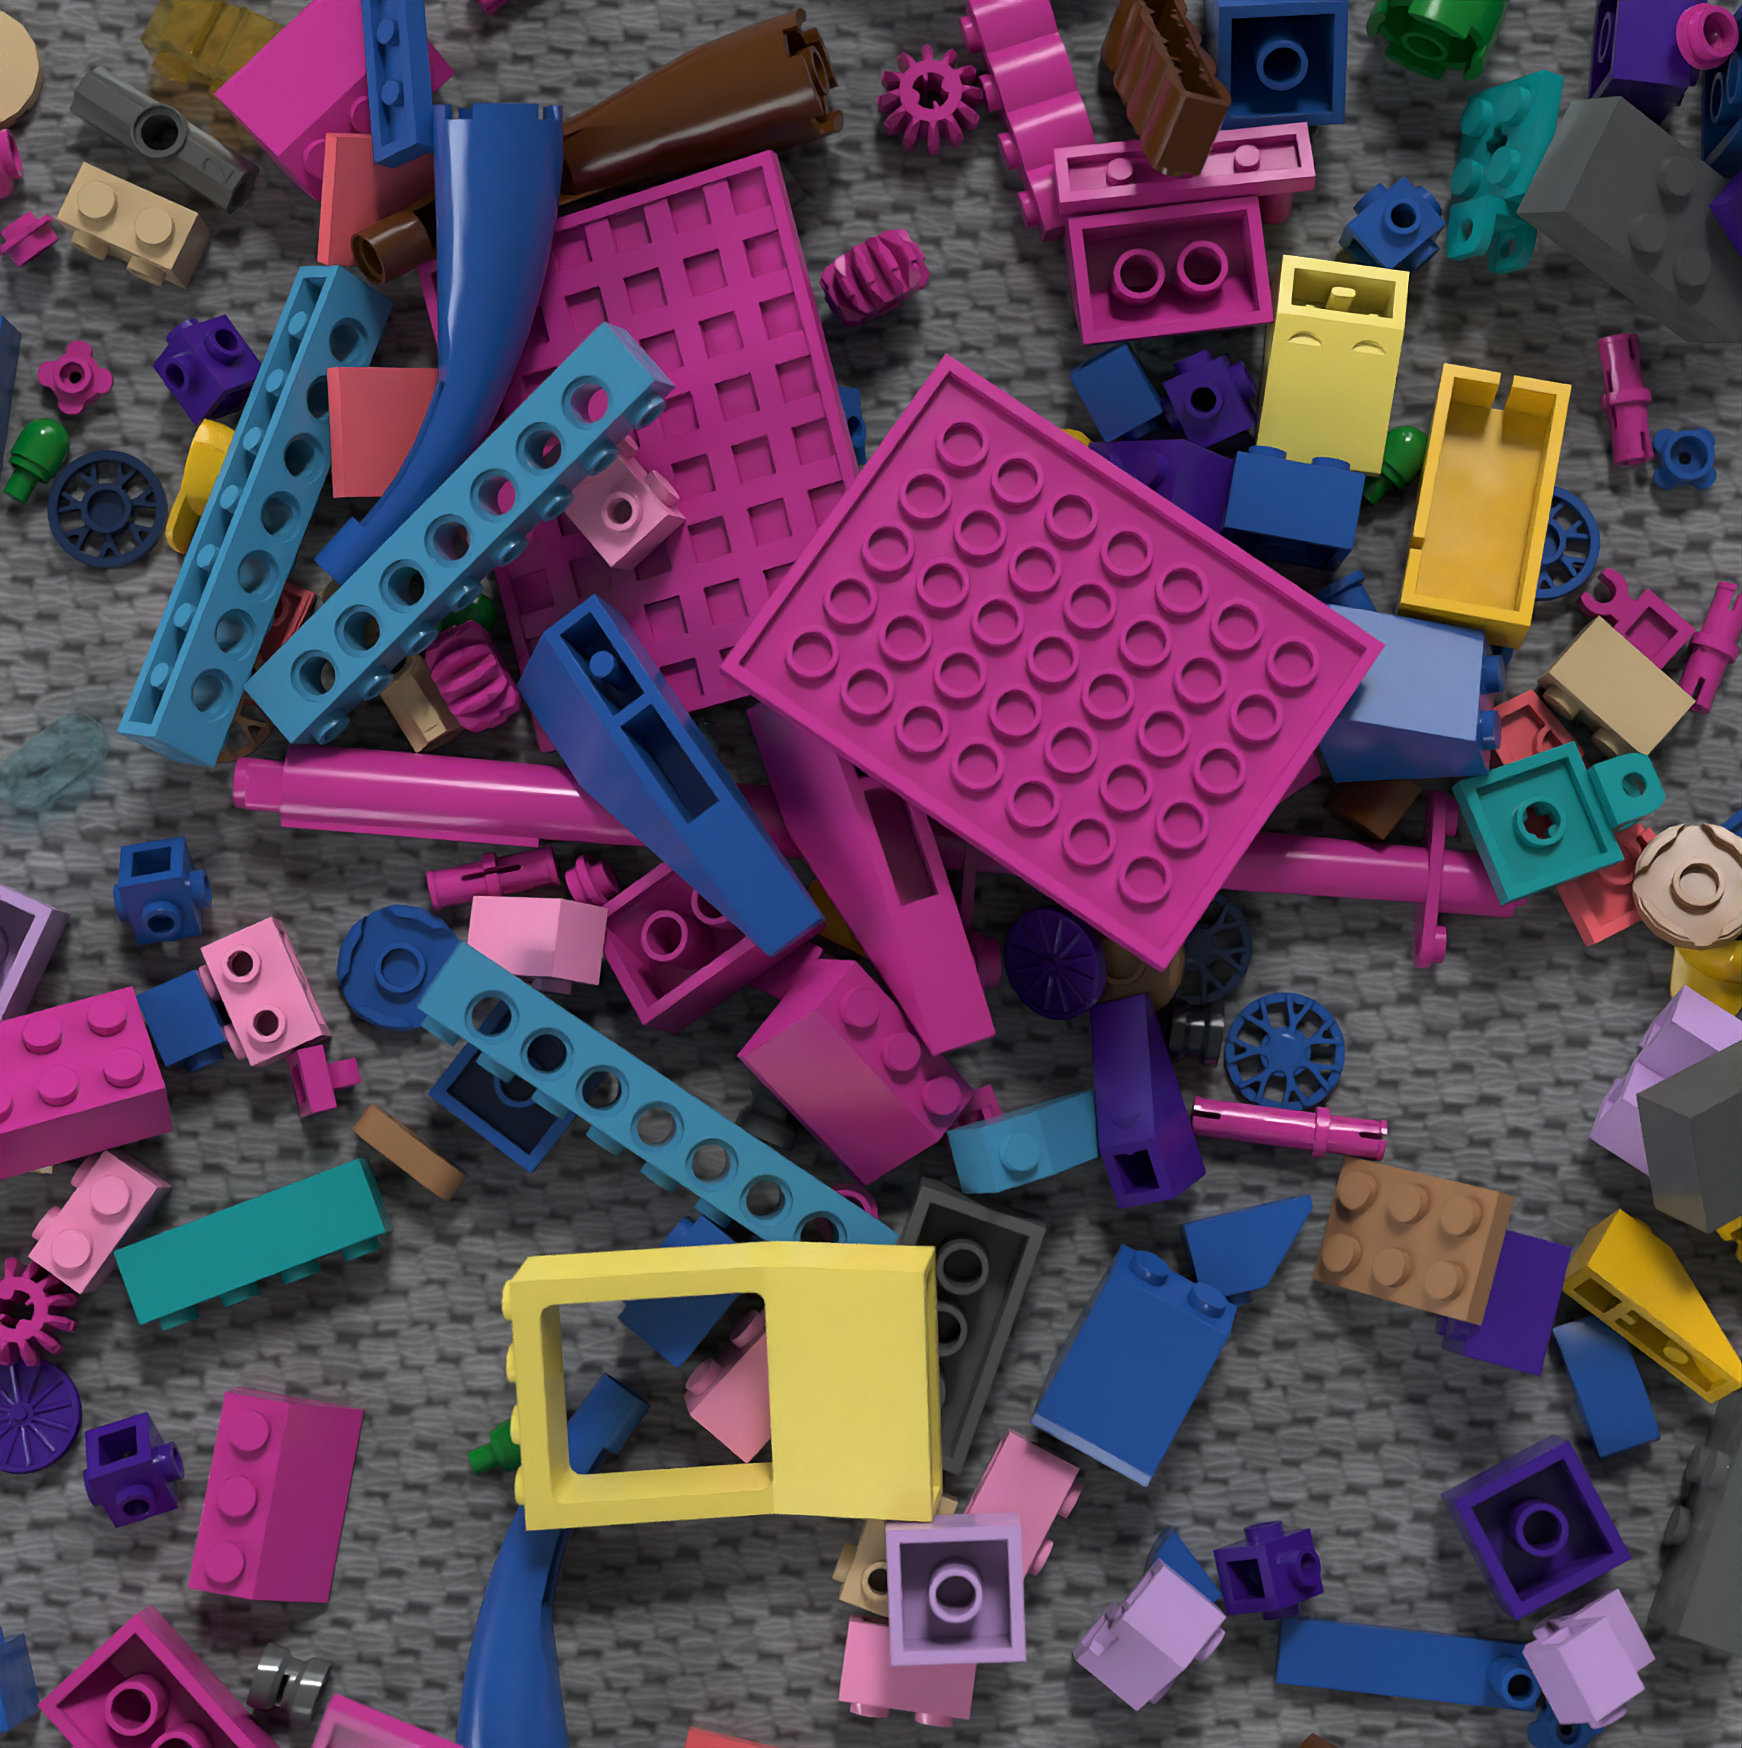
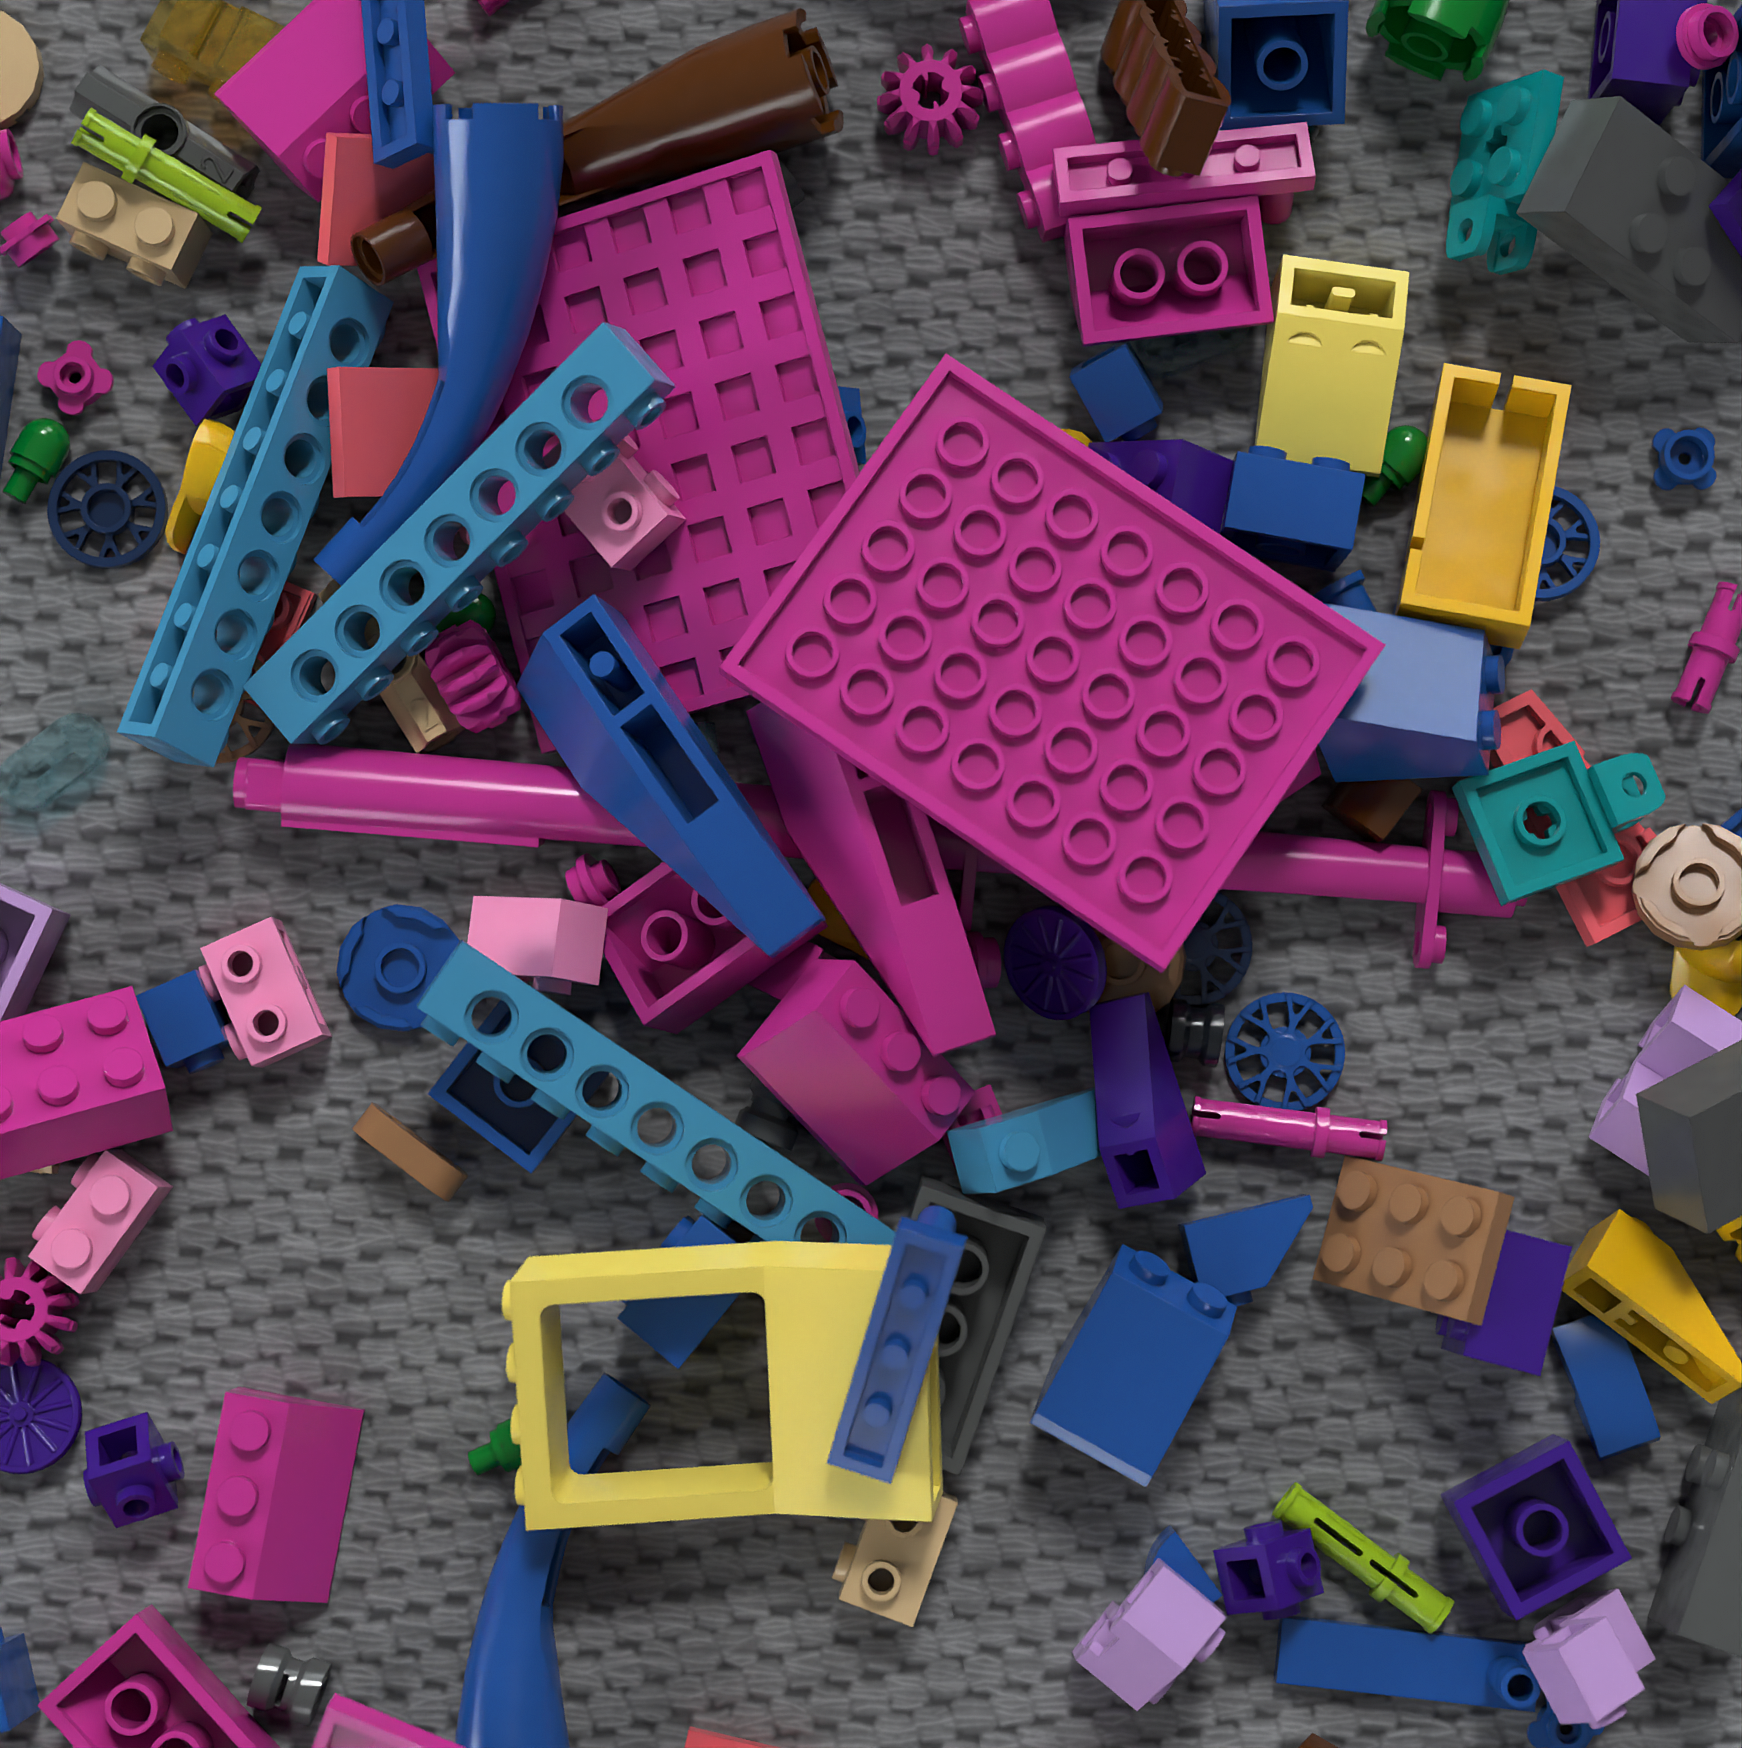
blue brick [113,836,212,945] -> none
teal brick [113,1158,394,1331] -> none
dark pink tile [286,1045,362,1119] -> none
dark pink pin [426,844,561,911] -> none
bright pink brick [683,1307,771,1464] -> none
dark pink gear [819,229,931,327] -> none
bright pink brick [838,1613,977,1727] -> none
lavender brick [886,1512,1026,1666] -> none
bright pink brick [963,1427,1084,1579] -> none
dark purple brick [1160,348,1257,448] -> none
blue brick [1338,176,1446,275] -> none
tan brick [1536,616,1696,759] -> none
dark pink plate [1575,567,1696,670] -> none
dark pink pin [1597,333,1654,466] -> none
none -> lime pin [71,107,262,243]
none -> blue piece [827,1206,967,1484]
none -> lime pin [1272,1482,1454,1634]

